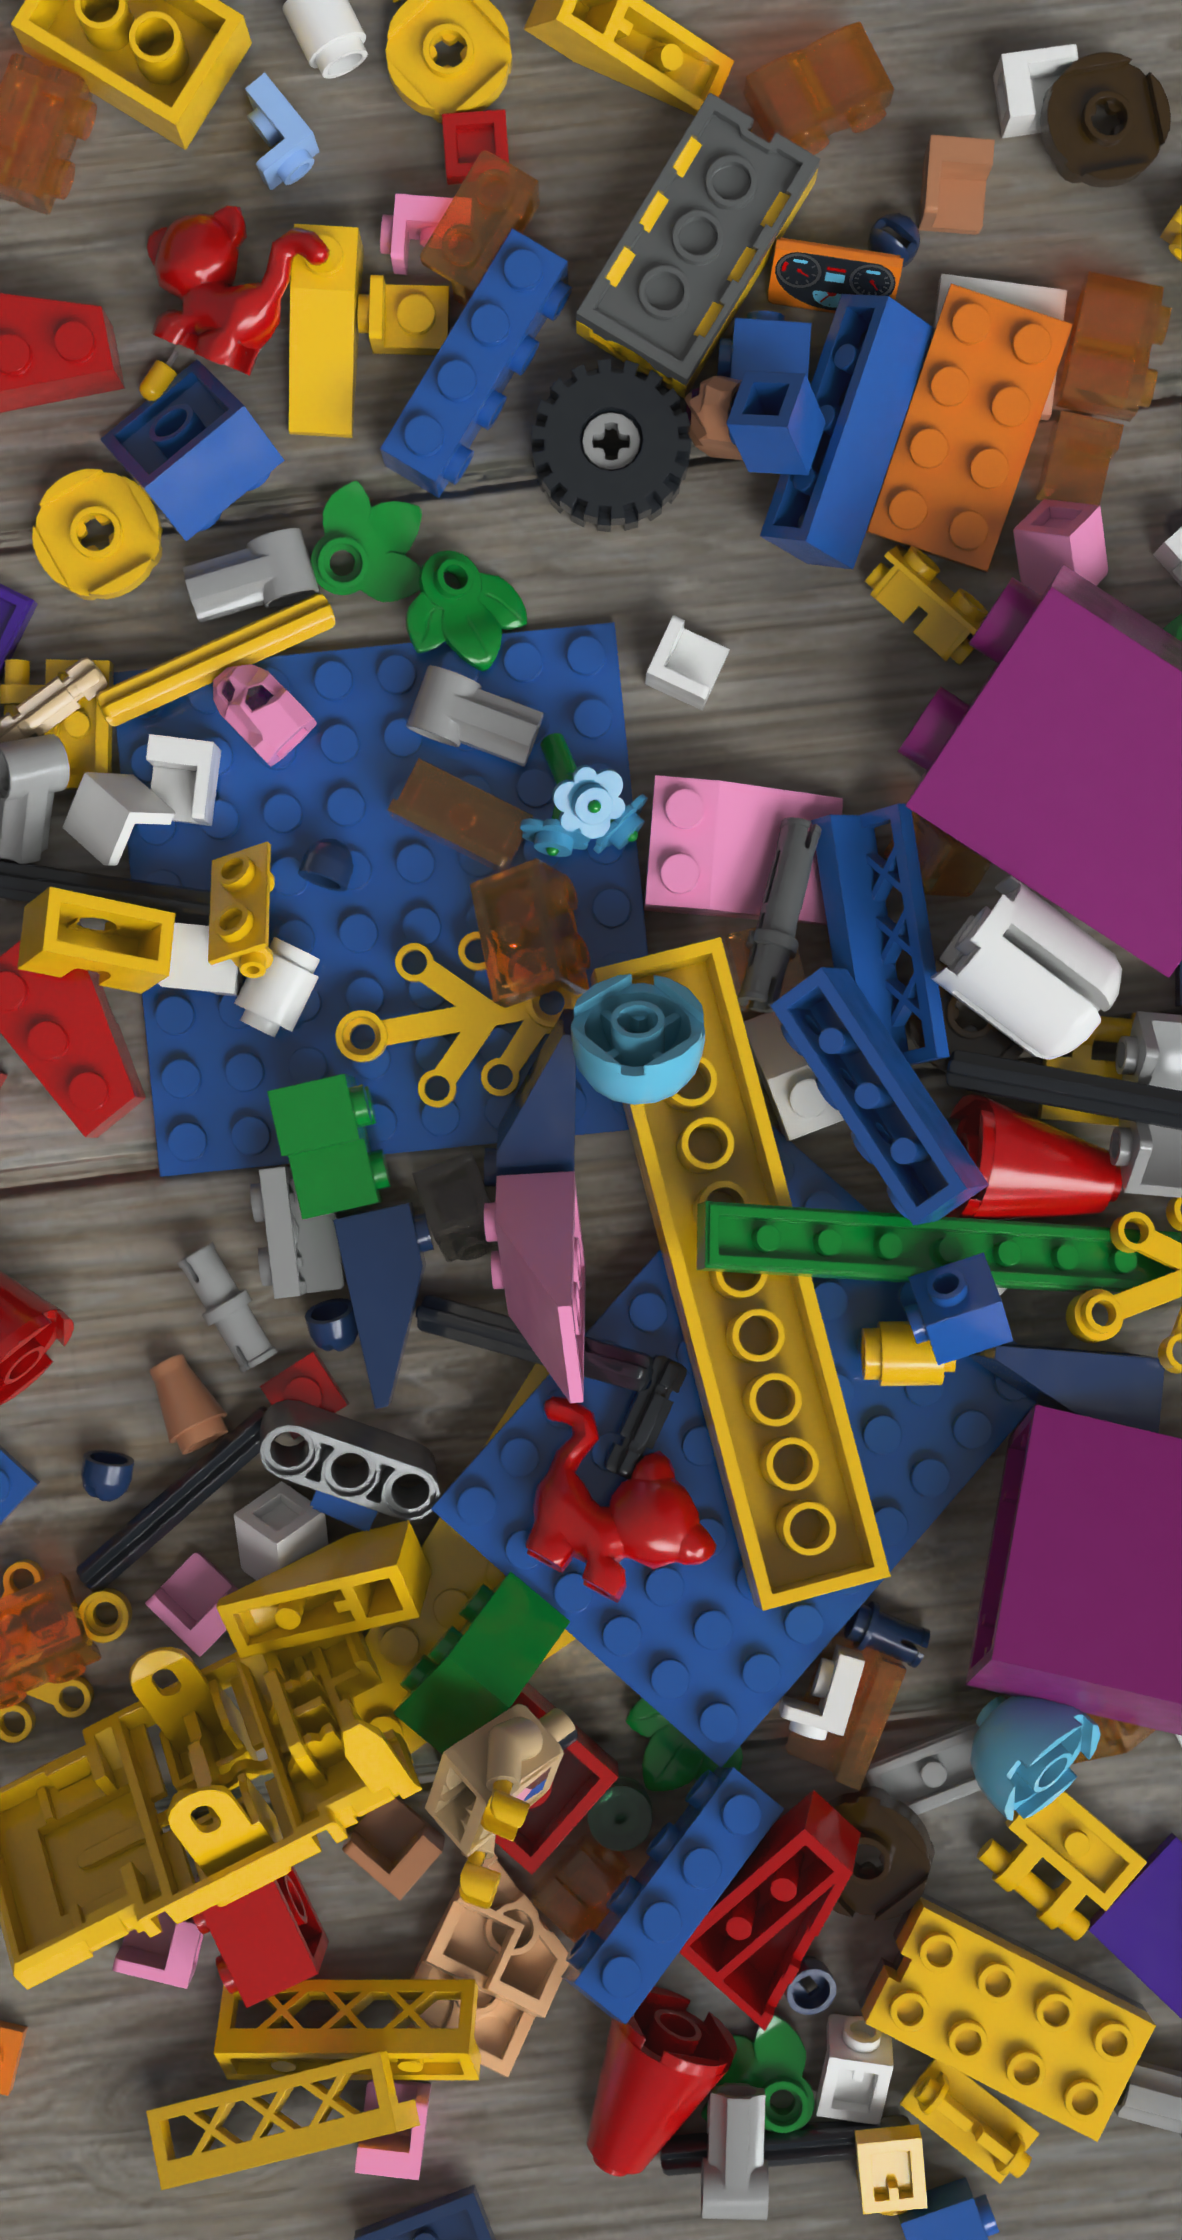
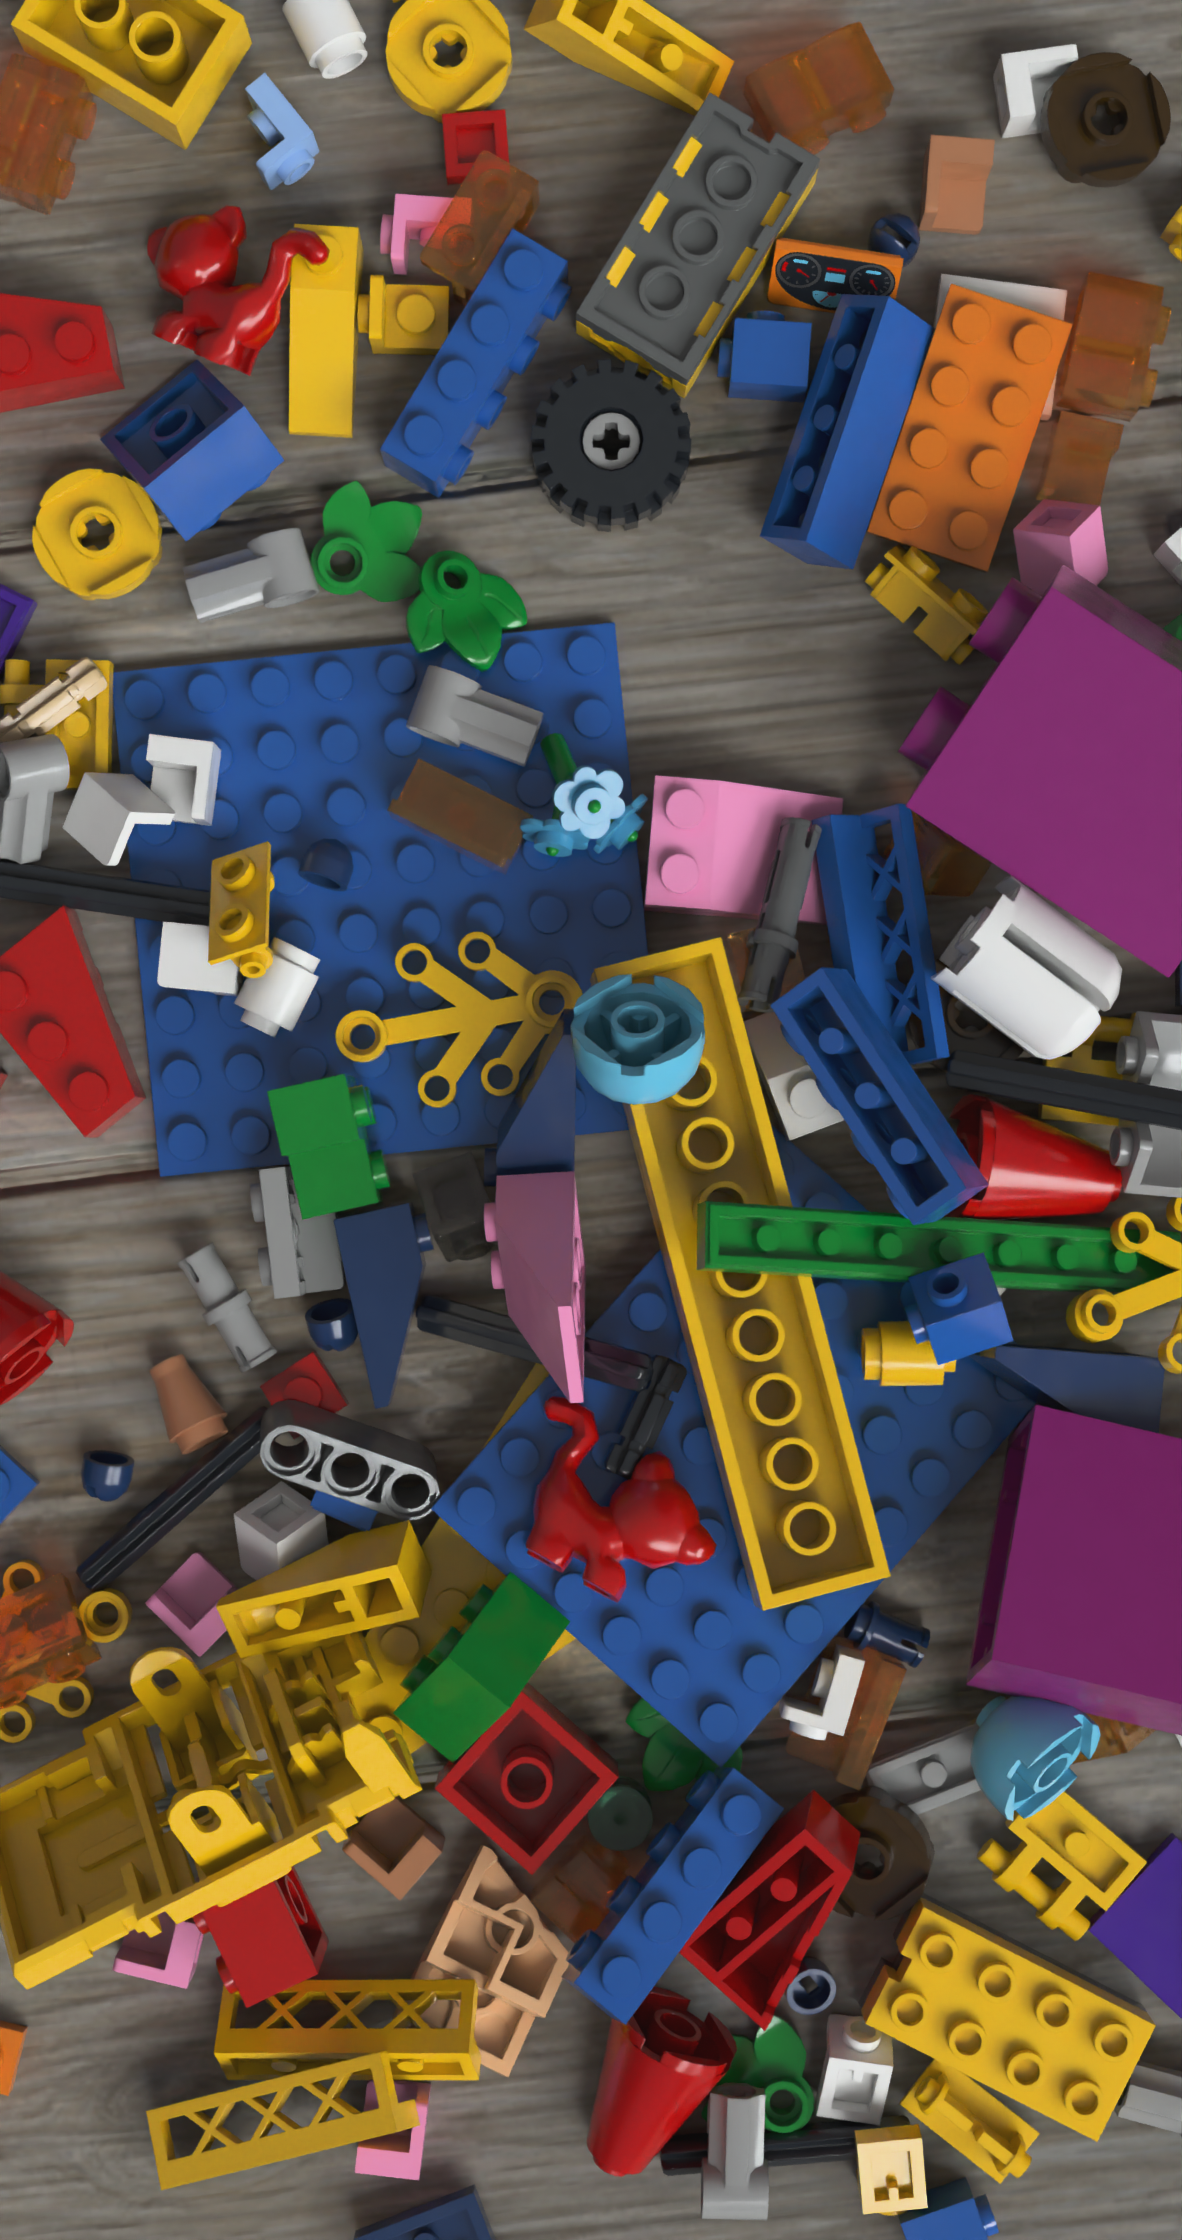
yellow brick [17,887,175,994] -> none
yellow axle [97,593,336,727] -> none
yellow piece [139,350,178,401] -> none
bright pink rock [213,664,317,767] -> none
tan torso [425,1704,578,1909] -> none
clear orange bracket [470,858,591,1008] -> none
white panel [645,615,730,711] -> none
nougat rock [685,376,743,460] -> none
blue brick [726,371,826,476] -> none

